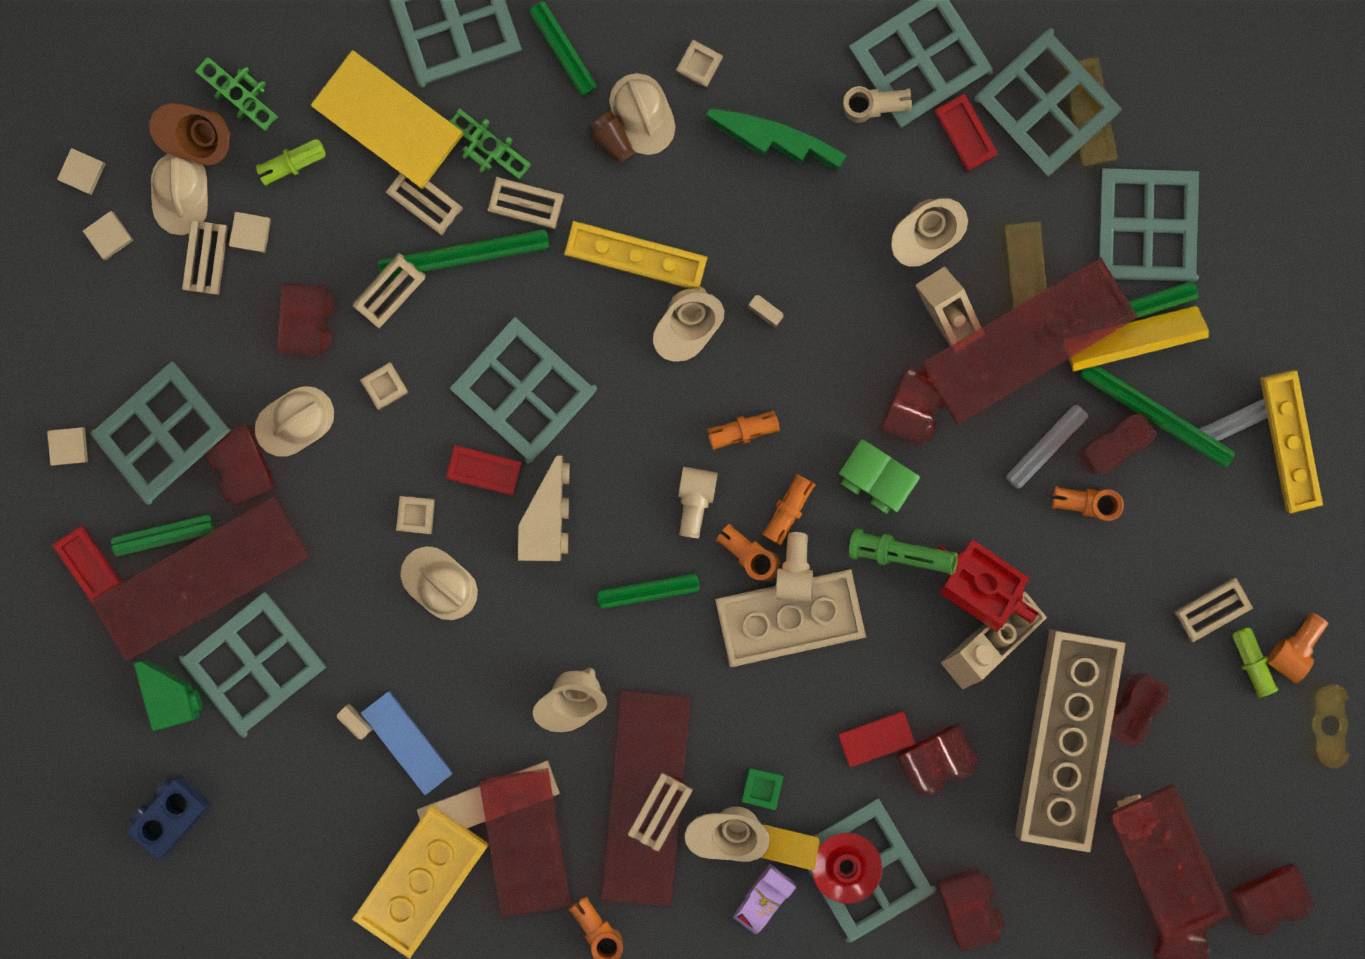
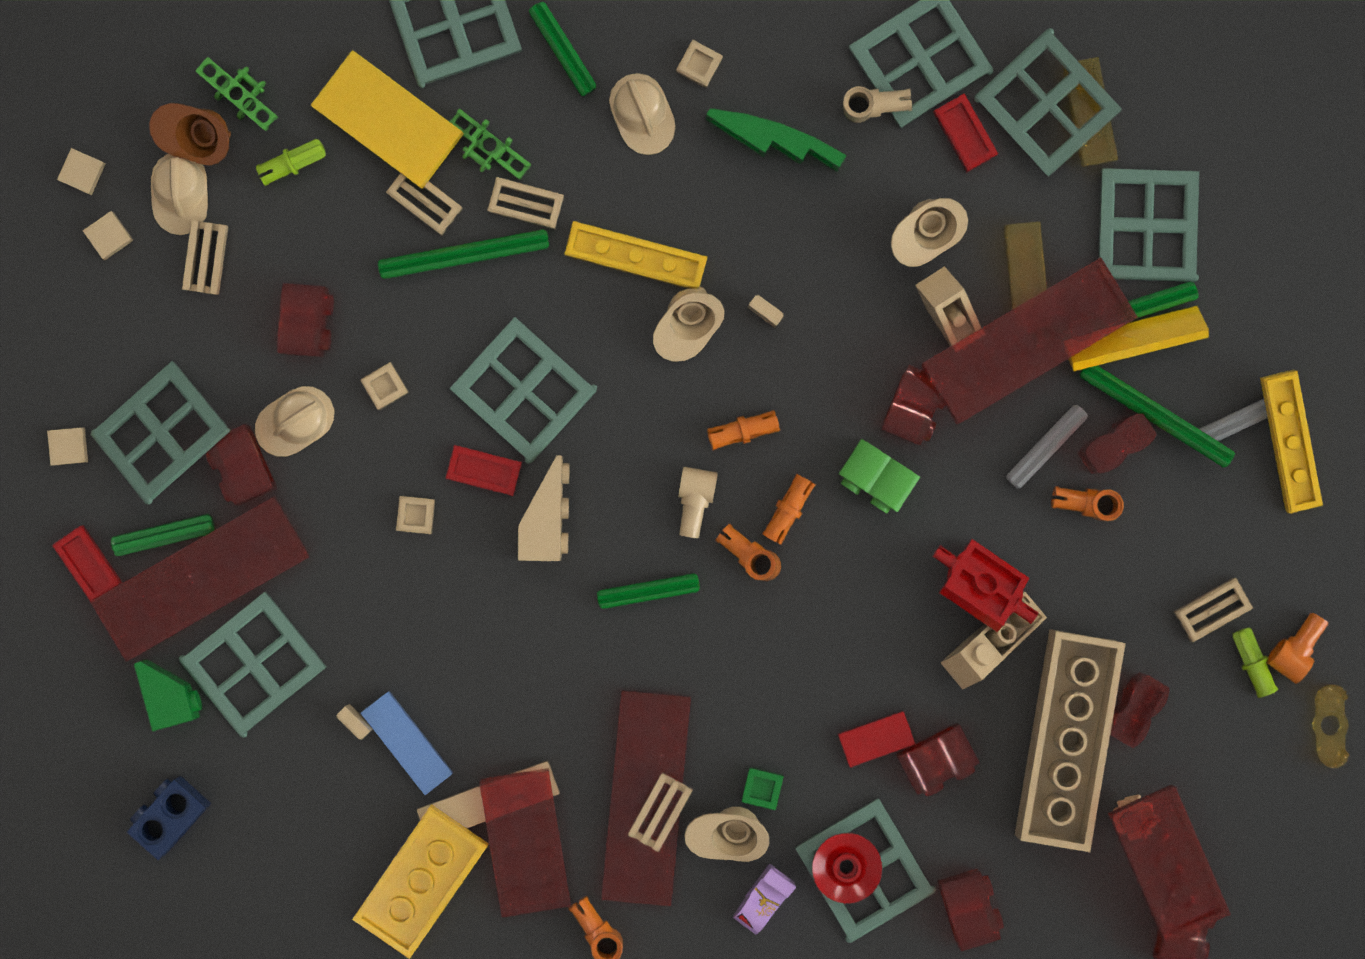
tan tile [229,212,271,253] -> none
tan tile [353,253,425,328] -> none
tan piece [401,546,478,620] -> none
tan piece [532,668,607,732] -> none
reddish brown cone [587,110,635,164] -> none
tan tile [715,569,866,667] -> none
yellow sticker [760,825,820,870] -> none
tan pin [776,532,813,602] -> none
bright green pin [849,528,958,575] -> none
clear red brick [1229,863,1315,936] -> none

